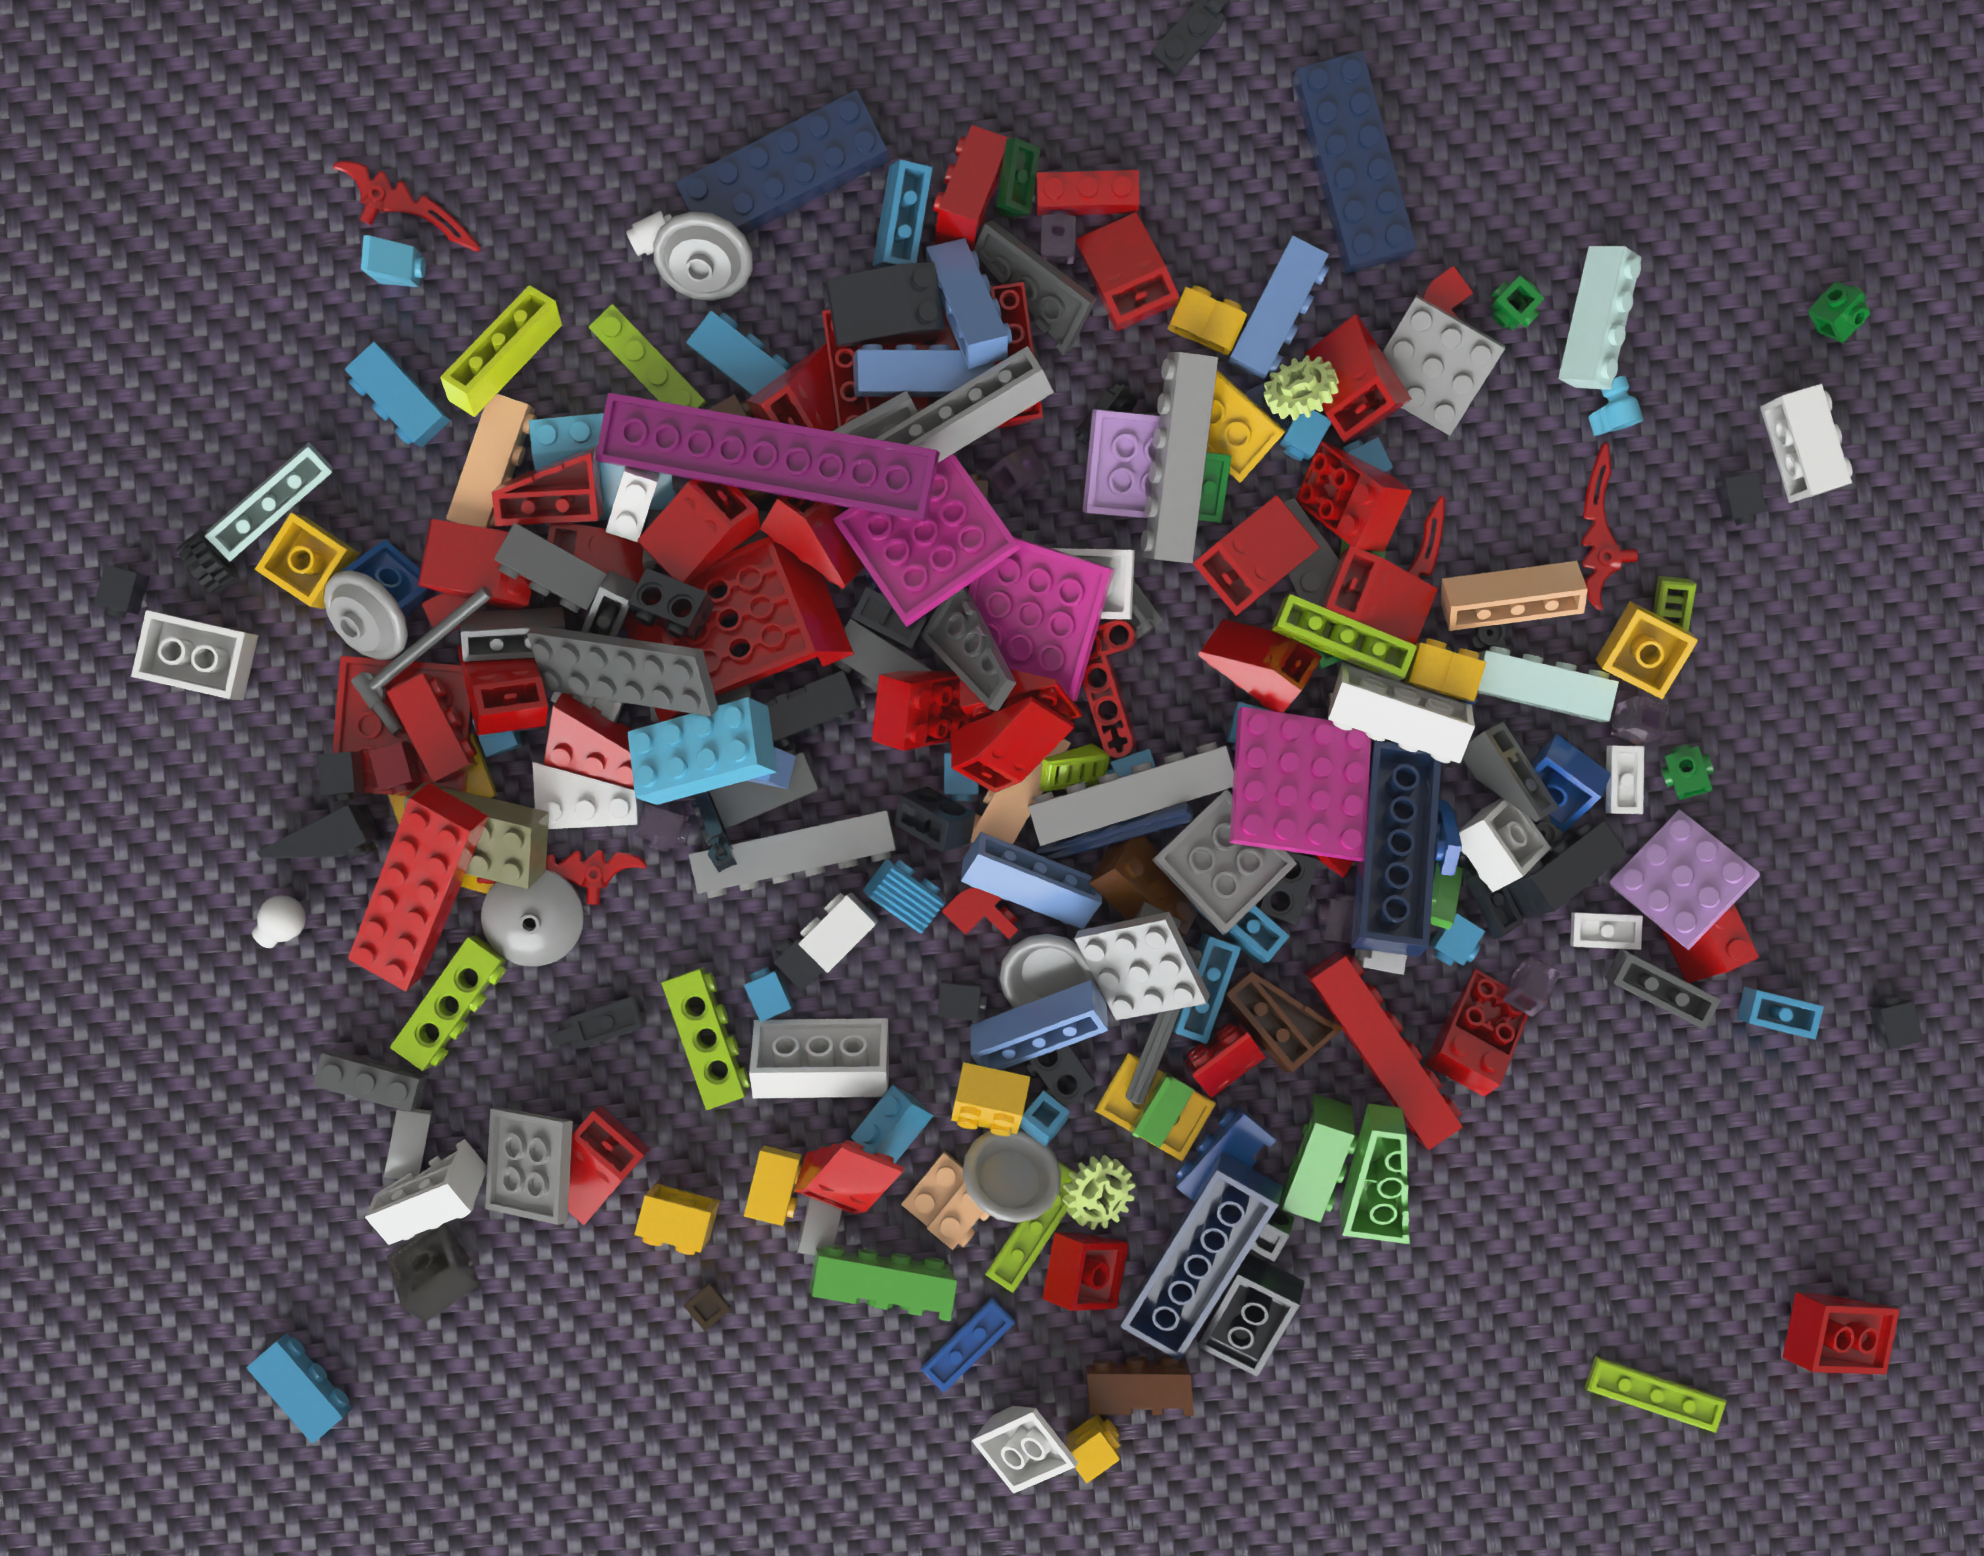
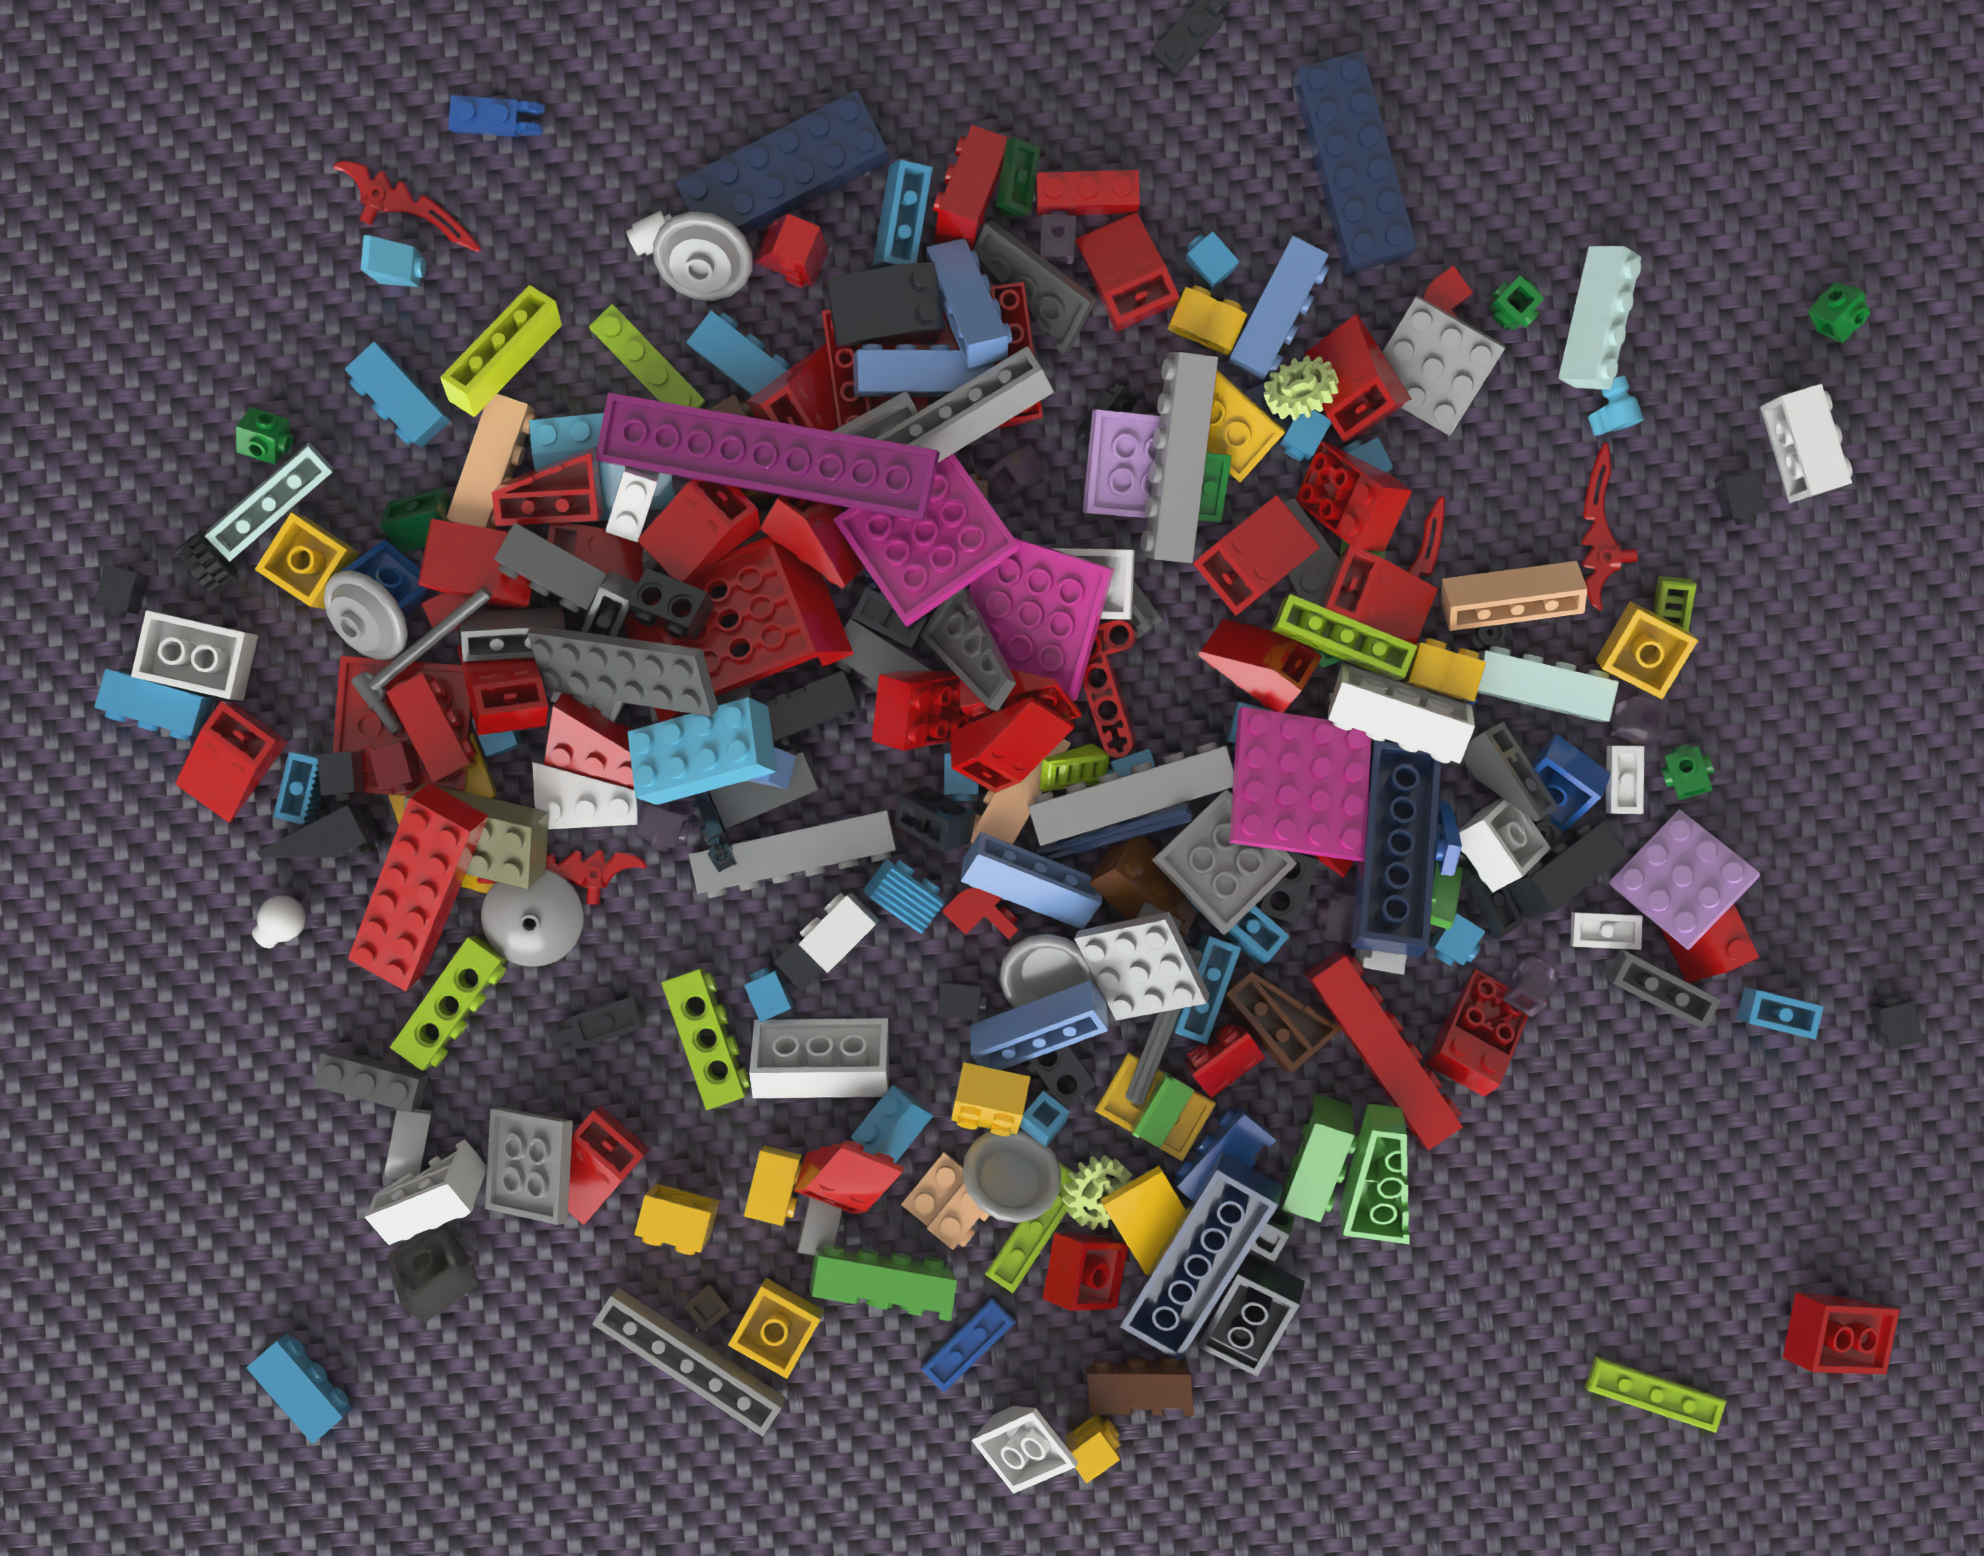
none -> dark azure brick [94,669,214,741]
none -> red slope [175,701,289,823]
none -> green brick [236,407,293,465]
none -> dark azure brick [273,751,324,825]
none -> dark green panel [379,487,451,553]
none -> blue hinge [448,95,545,137]
none -> light grey brick [593,1287,786,1437]
none -> yellow brick [728,1278,824,1379]
none -> red wedge [753,214,829,288]
none -> yellow tile [1100,1166,1186,1275]
none -> dark azure brick [1185,231,1239,291]

